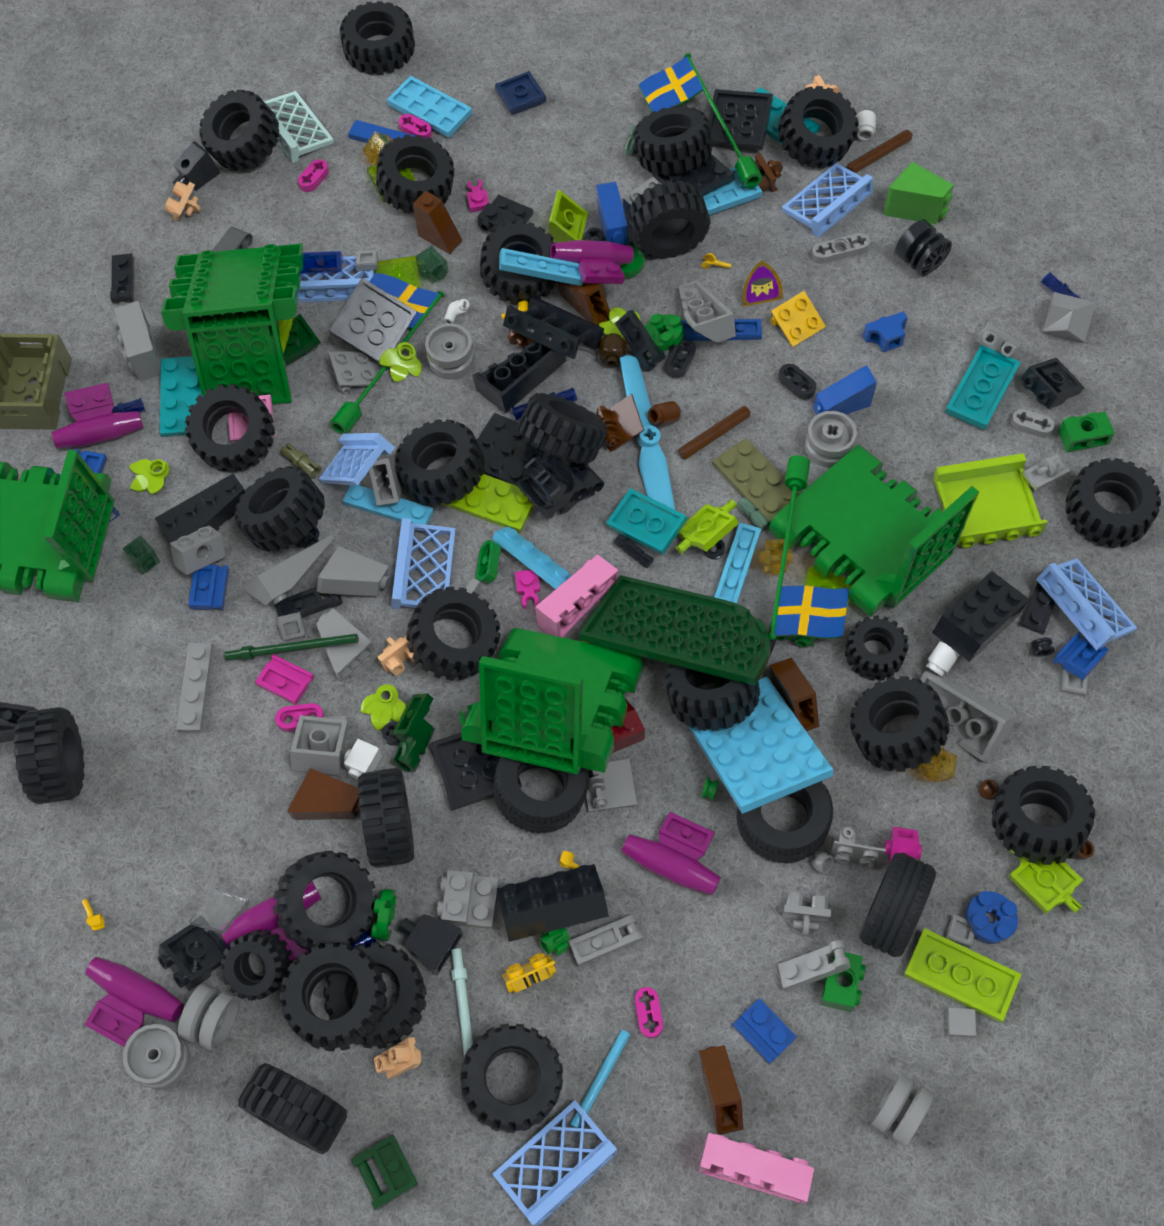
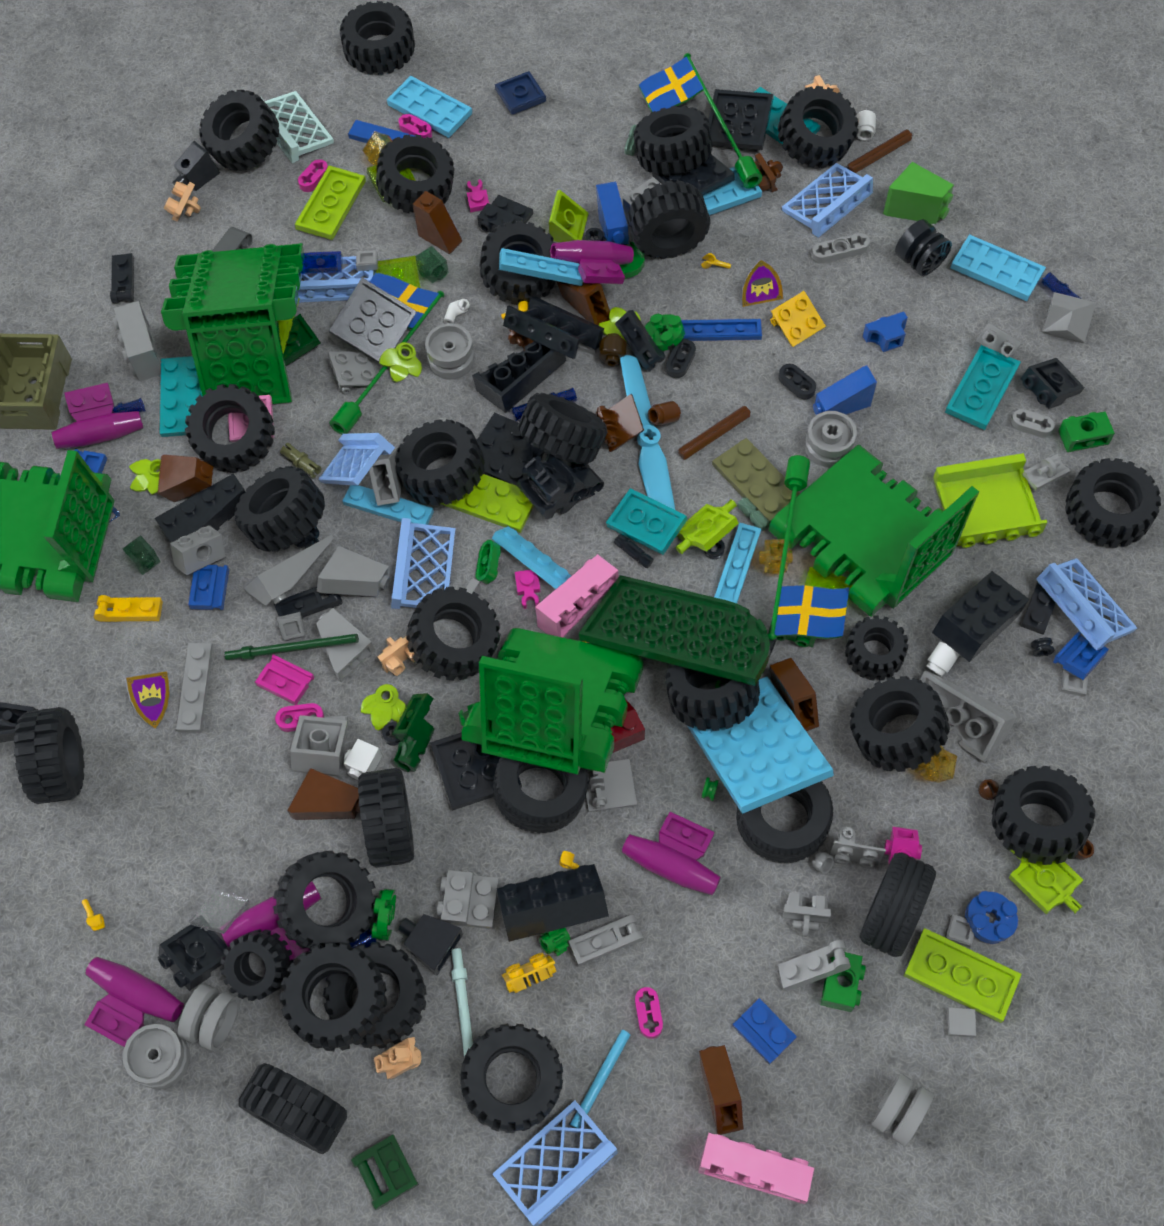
light grey wedge [679,280,736,343] -> none
none -> yellow plate [94,595,163,622]
none -> shield [125,671,169,729]
none -> reddish brown slope [158,454,213,502]
none -> lime plate [295,166,366,240]
none -> medium azure plate [950,234,1046,301]

